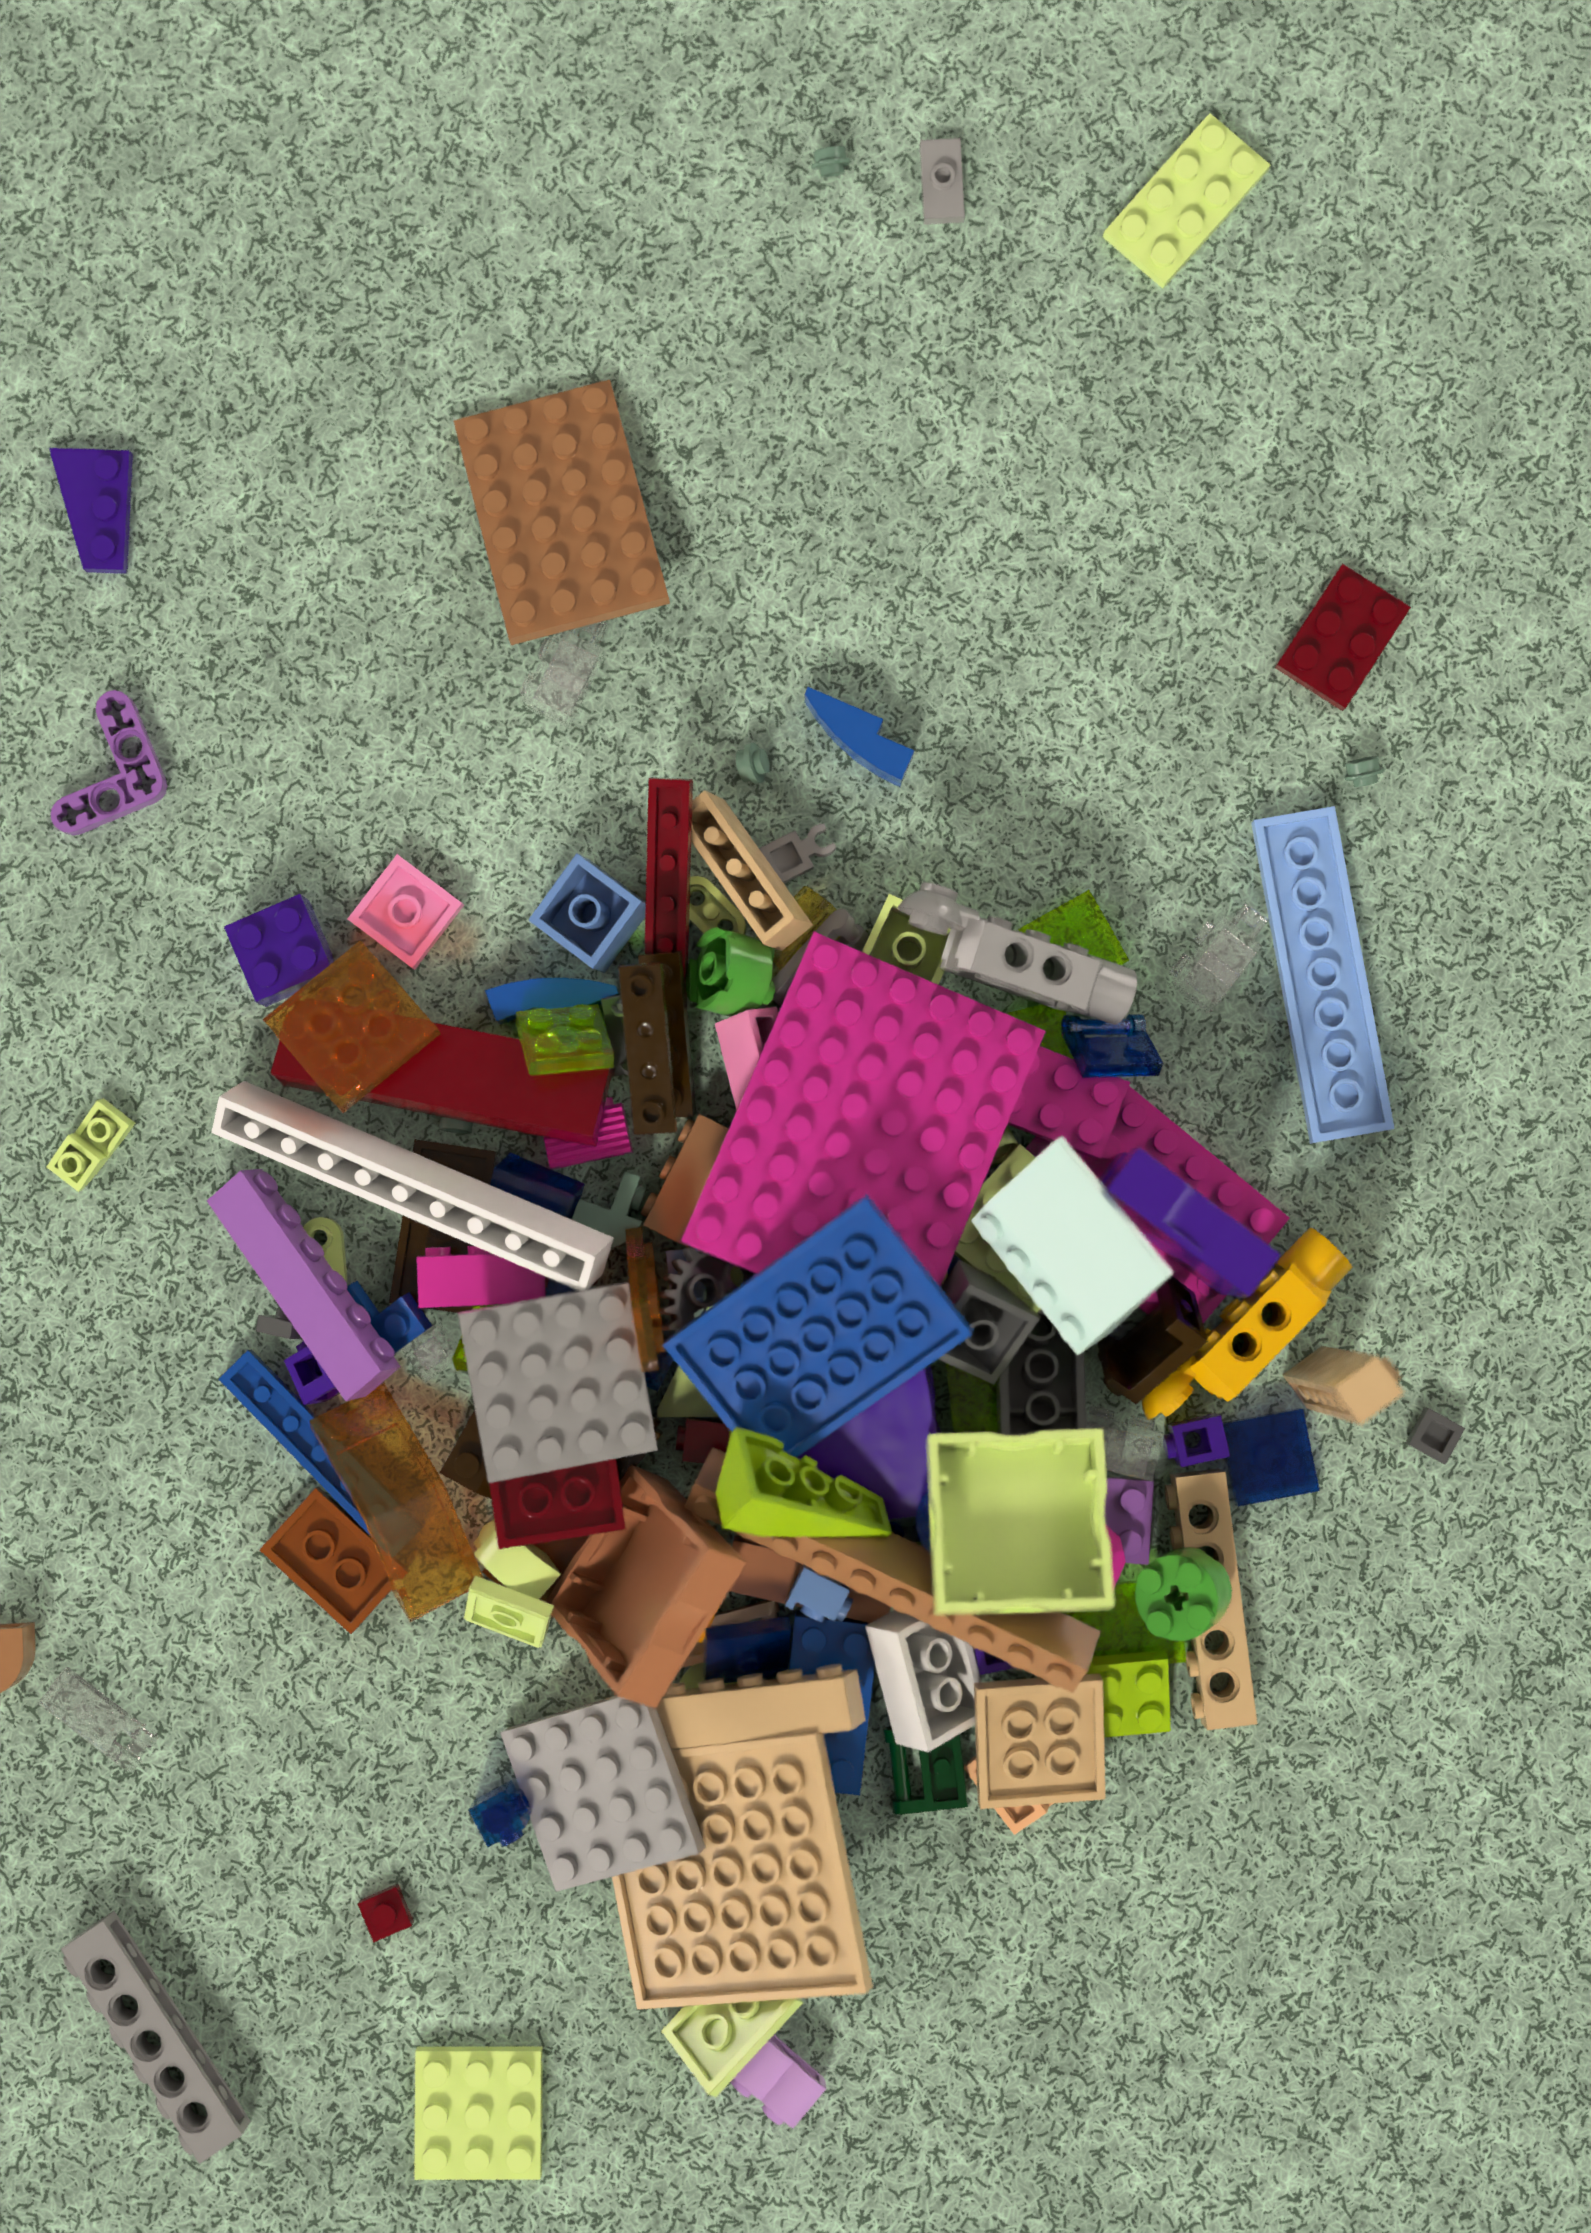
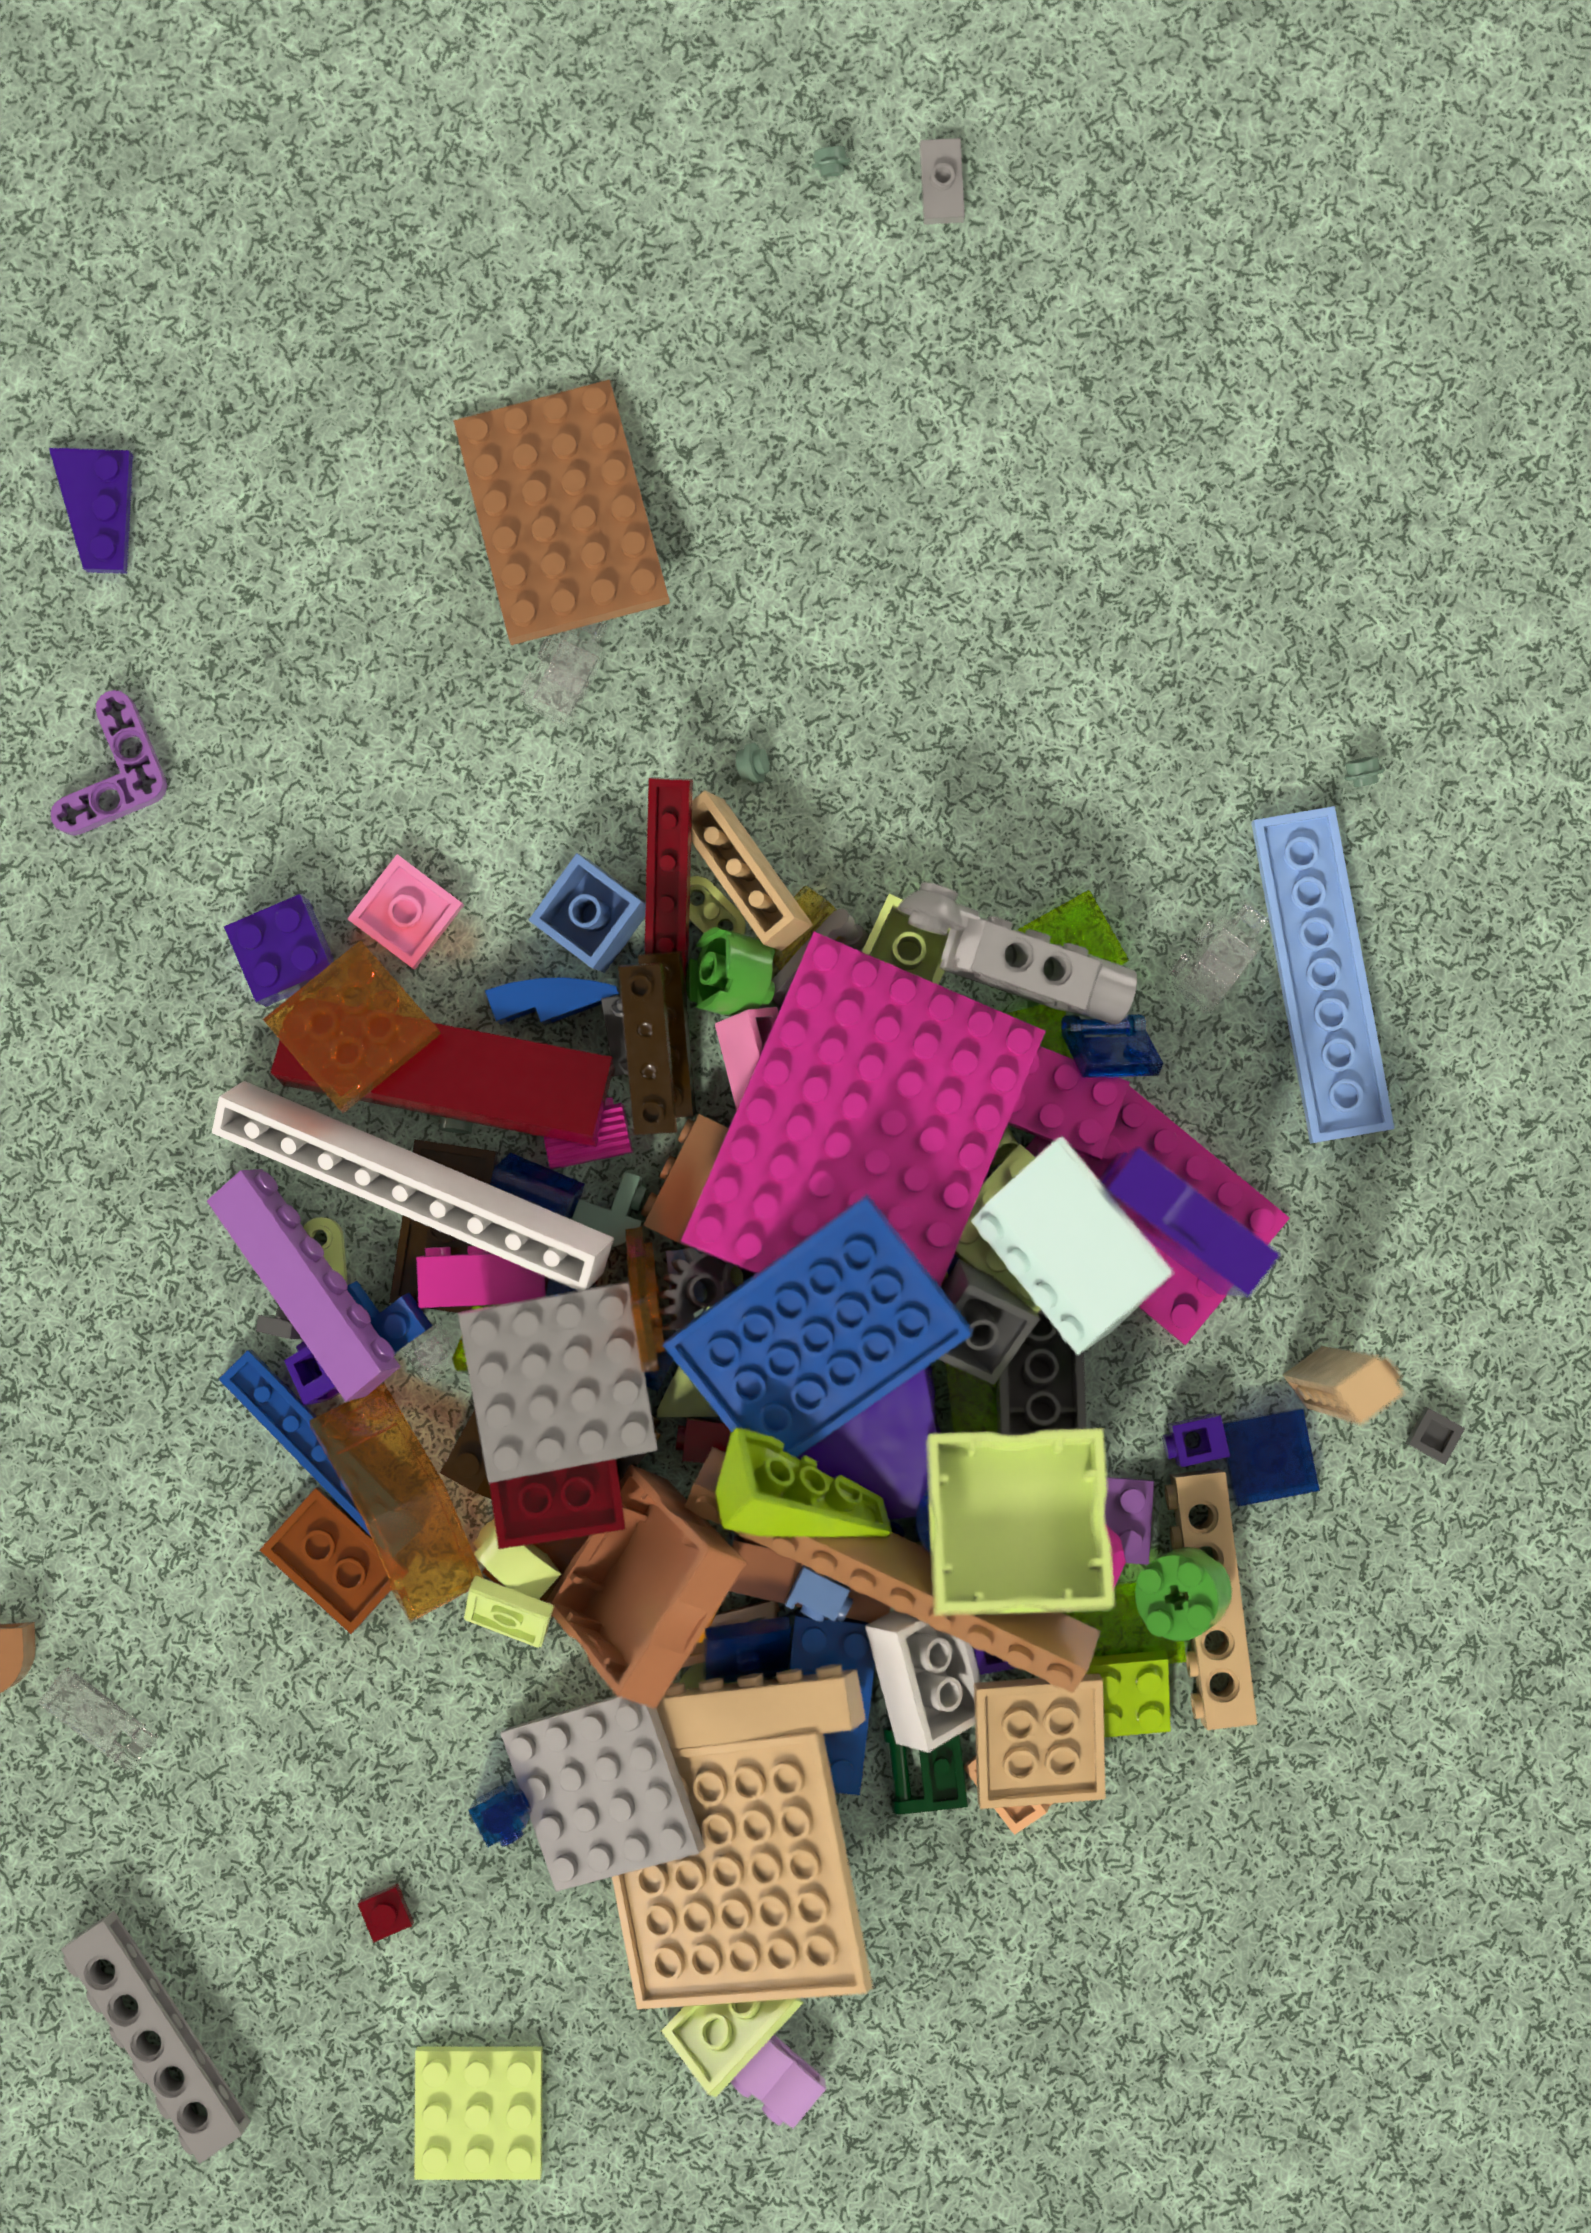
yellowish green slope [47,1098,135,1192] -> none
clear neon green plate [516,1004,614,1075] -> none
light grey plate [759,824,836,884] -> none
blue slope [805,687,914,787] -> none
clear brick [1086,1405,1164,1482] -> none
dark brown panel [1097,1275,1208,1405] -> none
yellowish green plate [1103,113,1271,289] -> none
yellow brick [1142,1228,1353,1420] -> none
dark red plate [1274,563,1411,711] -> none

